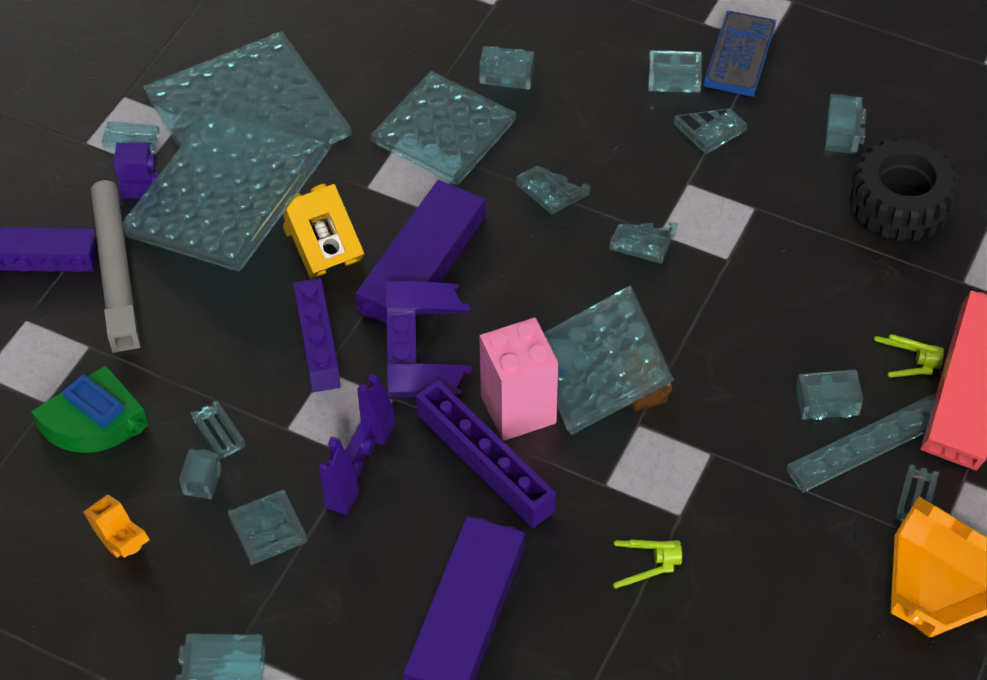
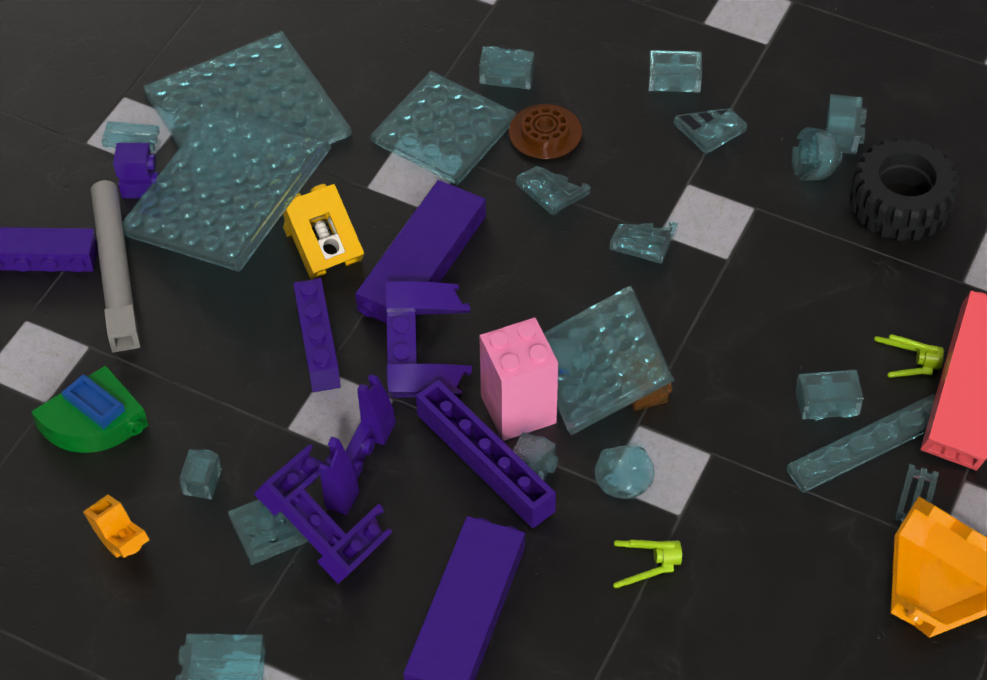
clear light blue tile [191,400,246,460] -> none
tile [704,10,777,97] -> none
none -> dark purple wedge [254,444,392,584]
none -> reddish brown wheel [509,104,582,159]
none -> clear light blue brick [513,432,558,481]
none -> clear light blue dish [595,446,655,499]
none -> clear light blue cylinder [792,127,842,181]

